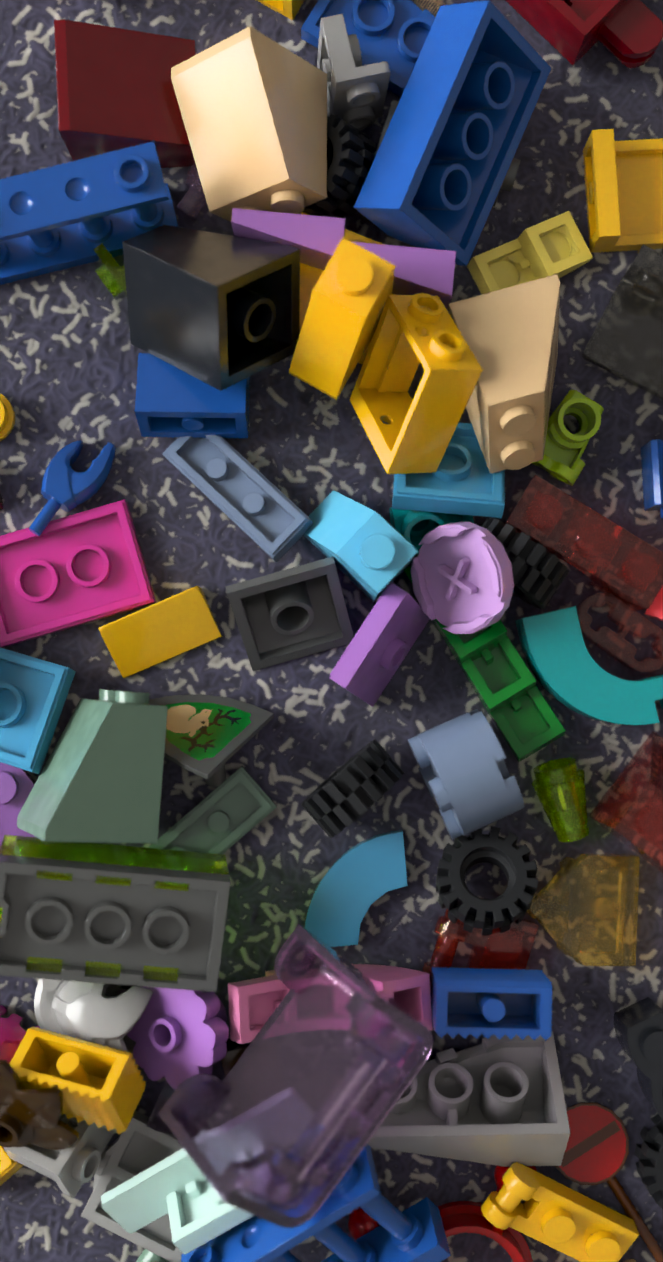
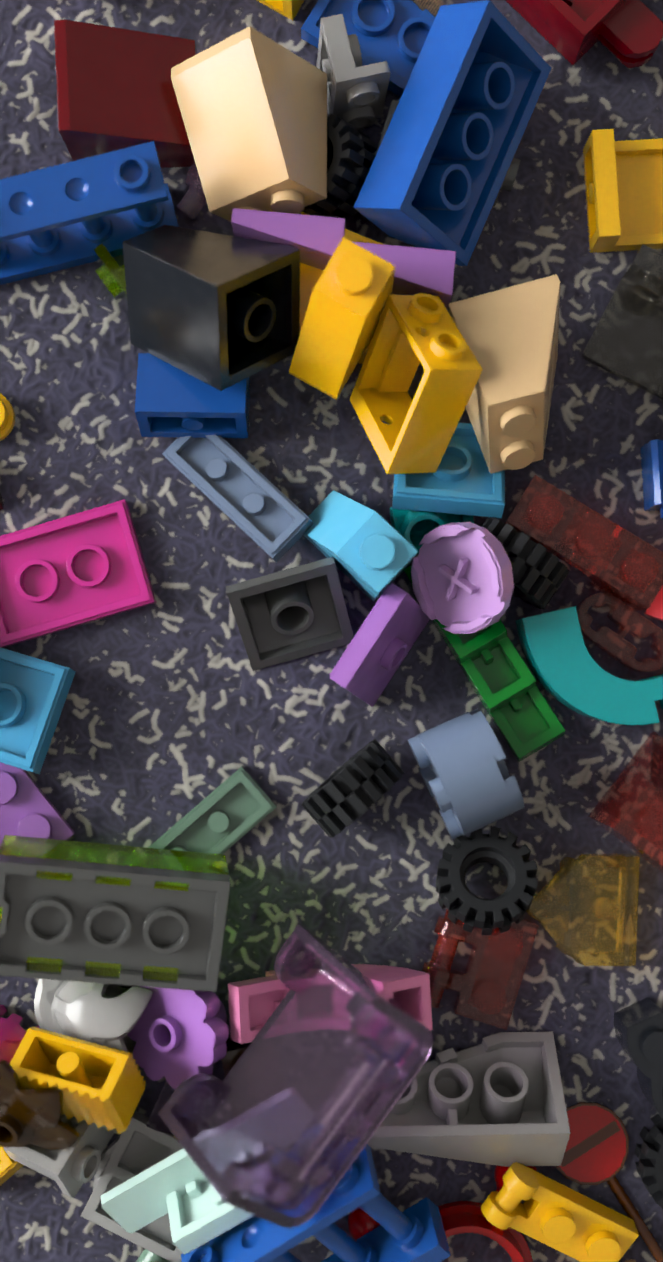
sand green slope [17,689,168,843] -> none
blue hand [29,440,116,536] -> none
yellow slope [98,586,222,678] -> none
shield [149,694,274,787] -> none
dark azure tile [304,830,408,949] -> none
blue brick [431,967,552,1041] -> none
light yellow slope [467,211,593,295] -> none
clear neon green cone [531,758,589,842] -> none
lime plate [532,389,604,486] -> none

